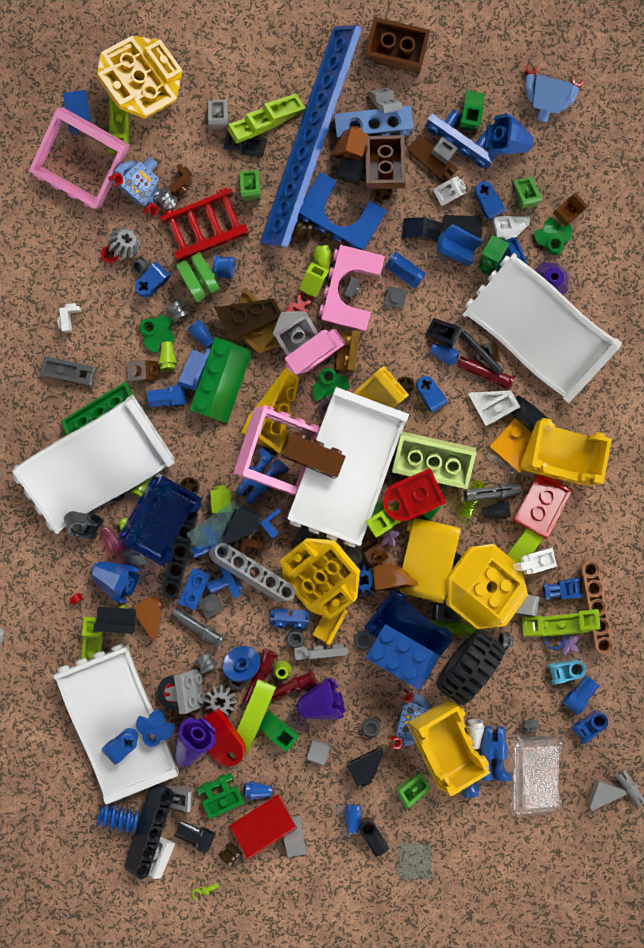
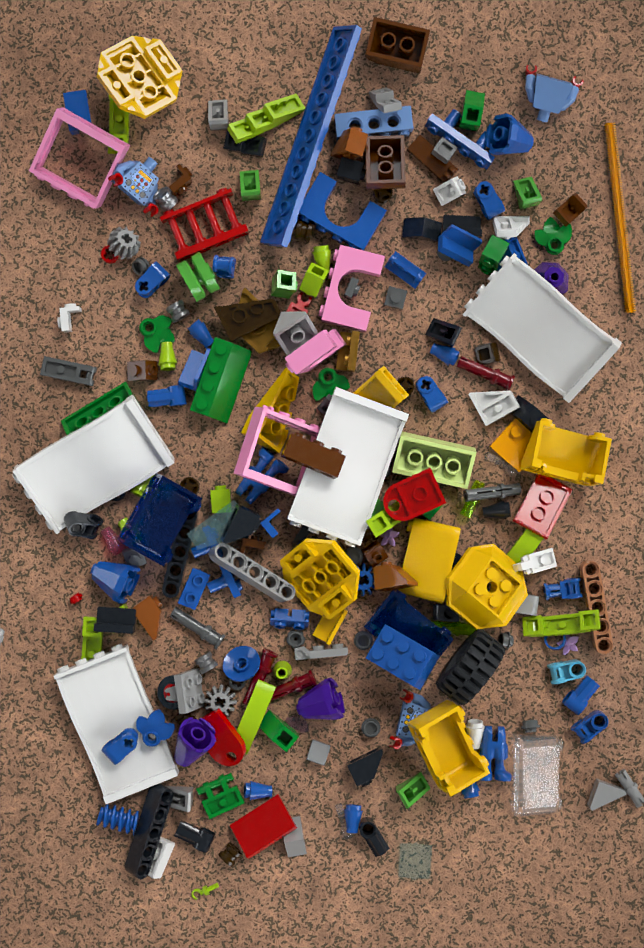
dark grey plate [198,592,224,619] -> none
black bar [459,330,504,375] -> none
none -> bright green brick [271,270,298,299]
none -> light orange axle [604,123,636,313]

